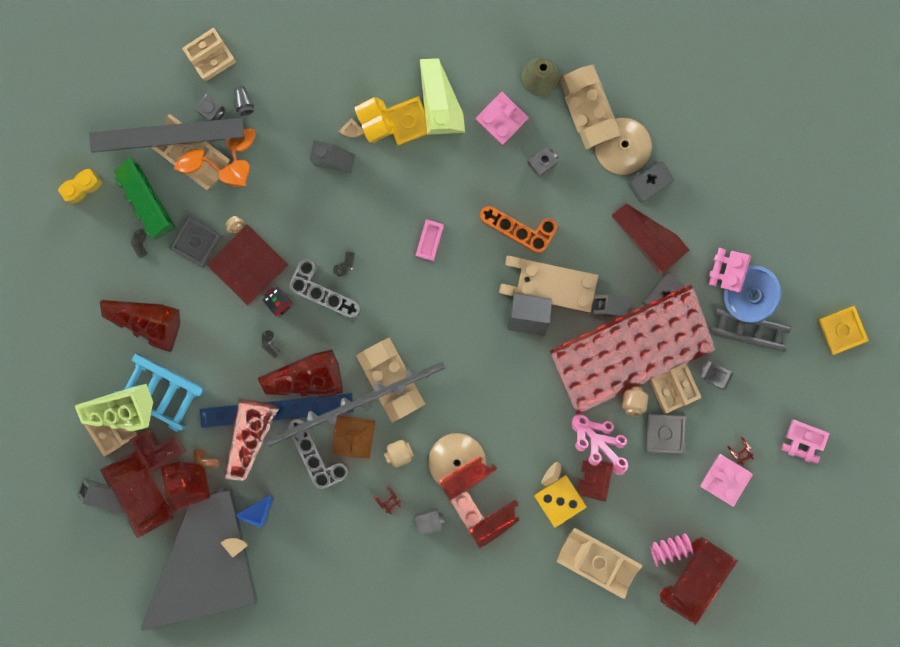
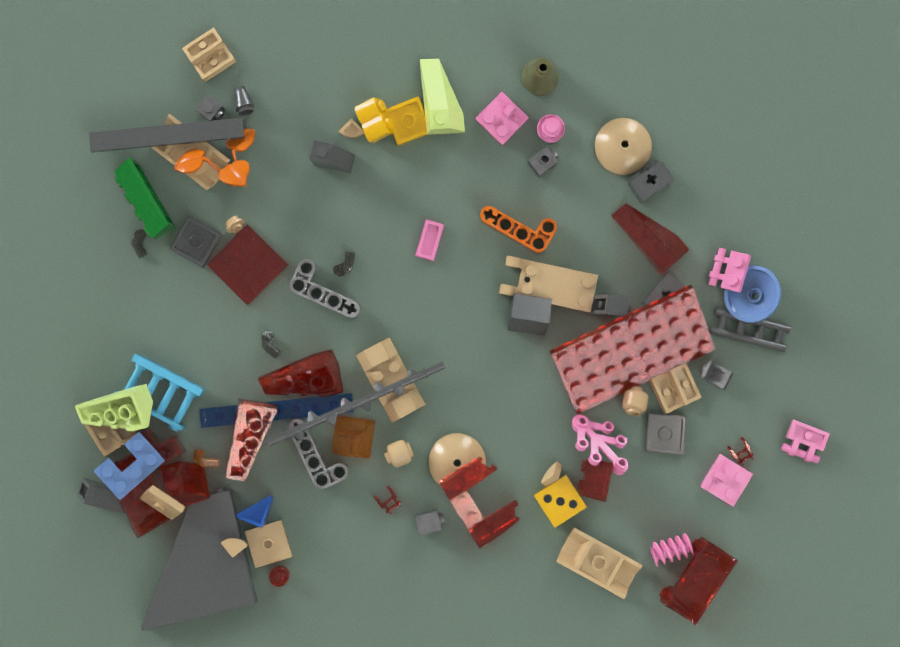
yellow brick [58,169,103,204] -> none
clear red wedge [100,300,181,352] -> none
slope [263,287,294,317] -> none
tan piece [559,64,621,150] -> none
yellow tile [818,306,869,355] -> none
none -> medium blue plate [94,432,165,500]
none -> tan plate [139,485,185,520]
none -> tan plate [244,519,293,568]
none -> clear red wheel [269,566,290,587]
none -> bright pink plate [537,114,565,143]

